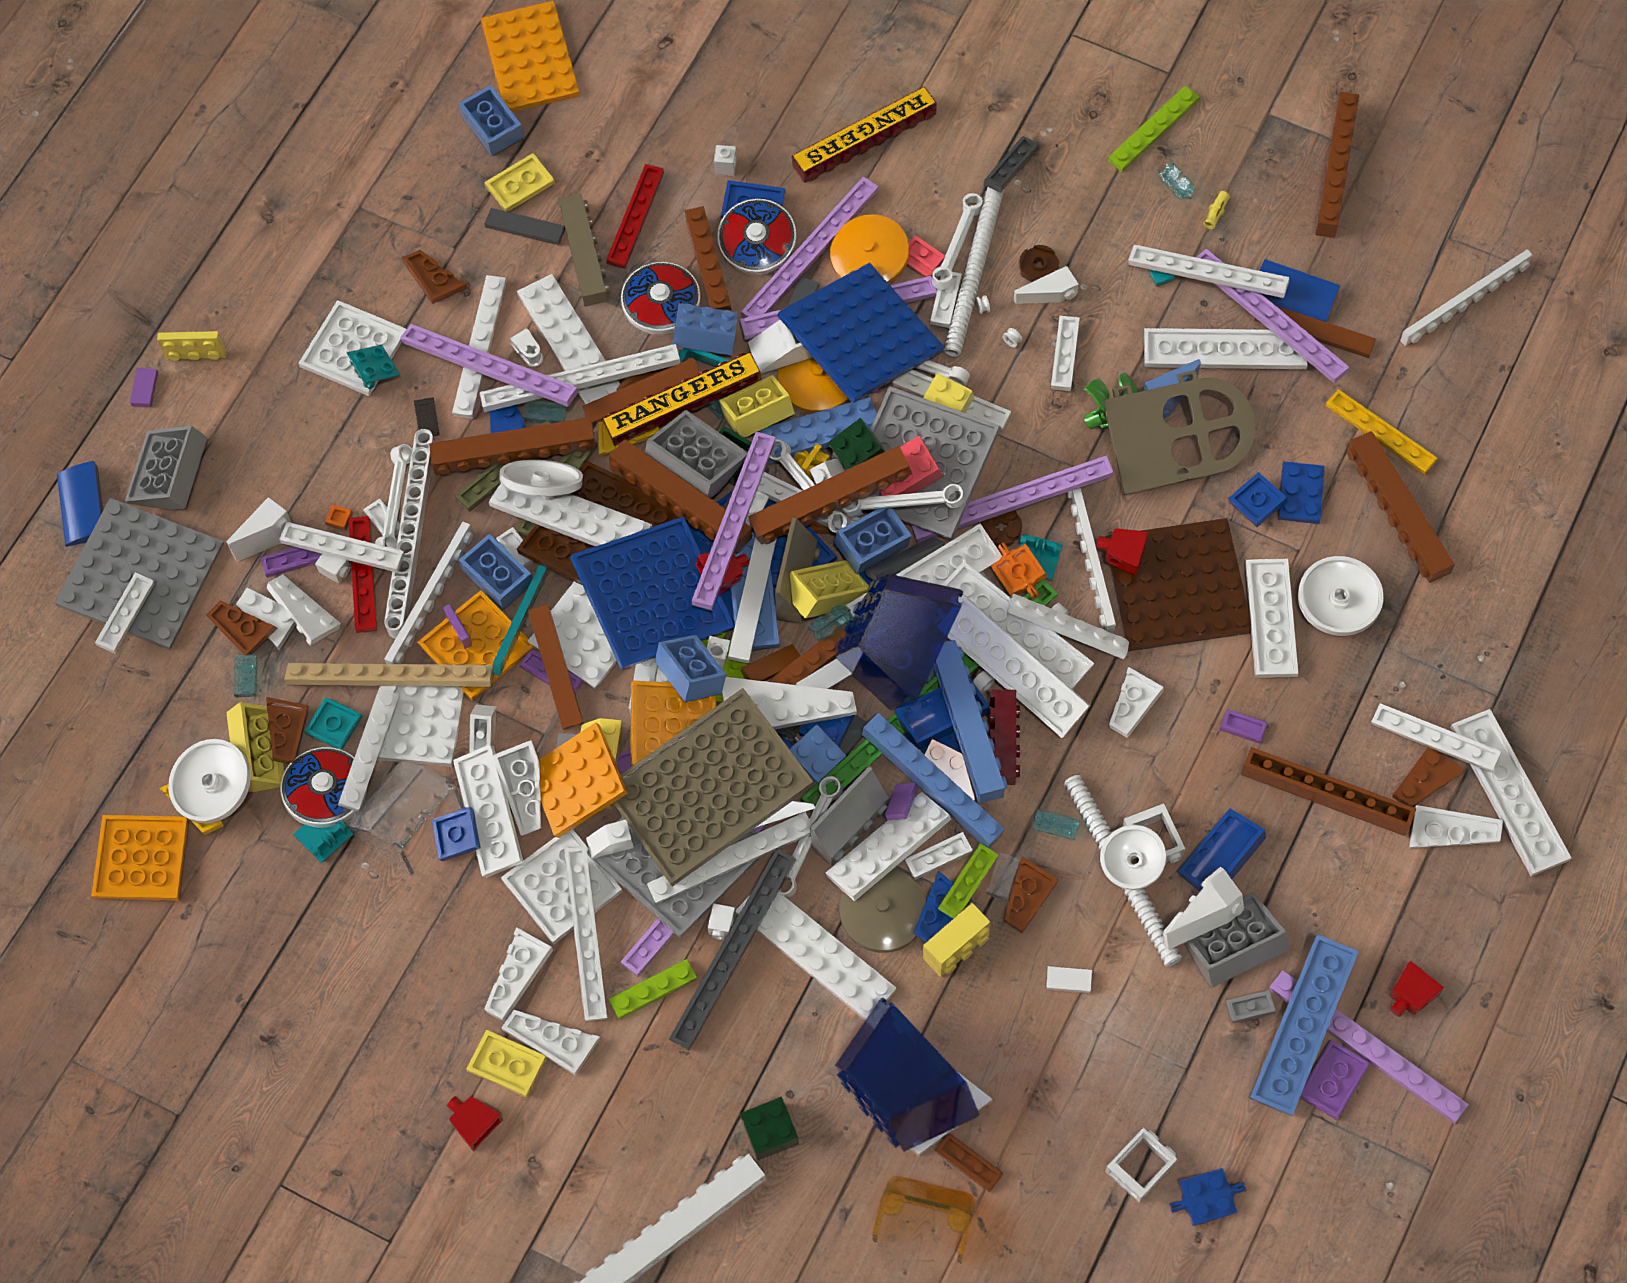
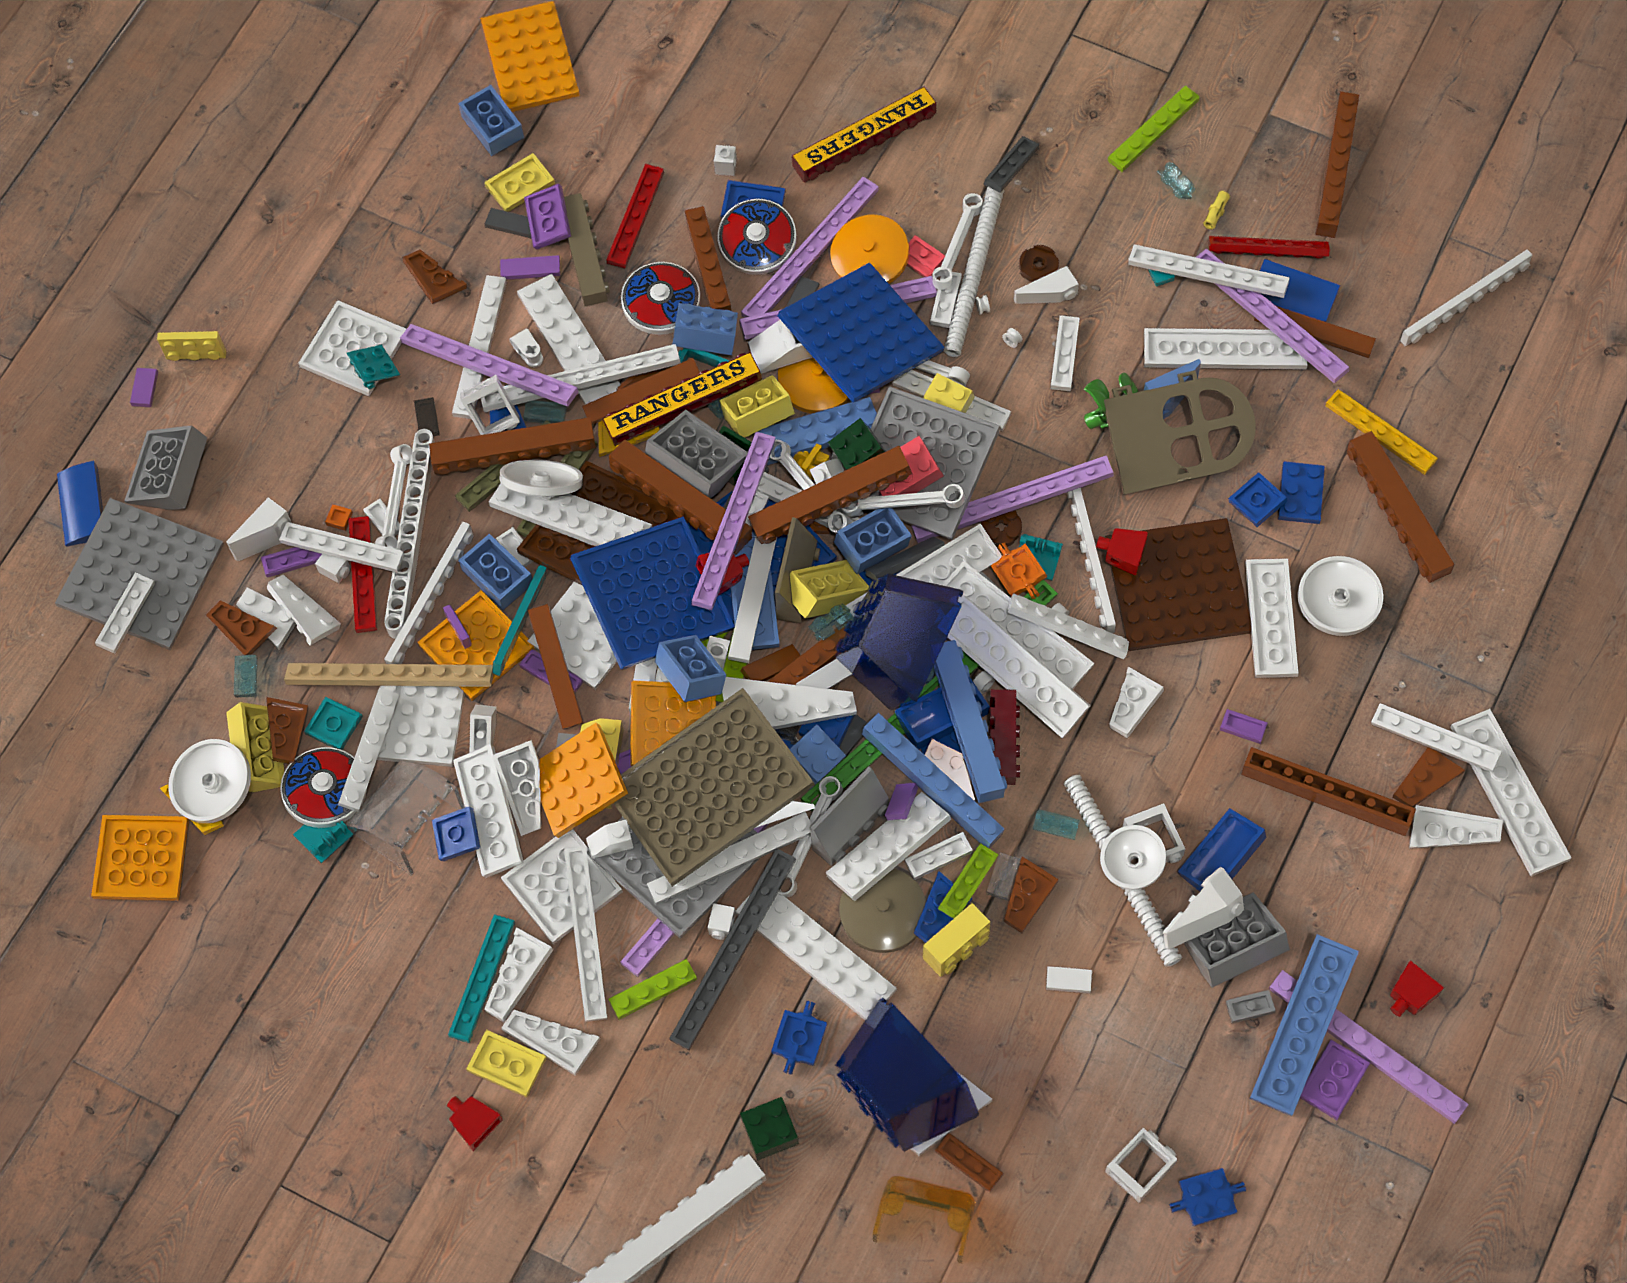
none -> teal tile [448,914,515,1044]
none -> white window [460,375,520,435]
none -> medium lavender tile [500,255,560,280]
none -> medium lavender tile [524,184,571,250]
none -> blue plate [771,1001,827,1075]
none -> red plate [1208,236,1330,258]

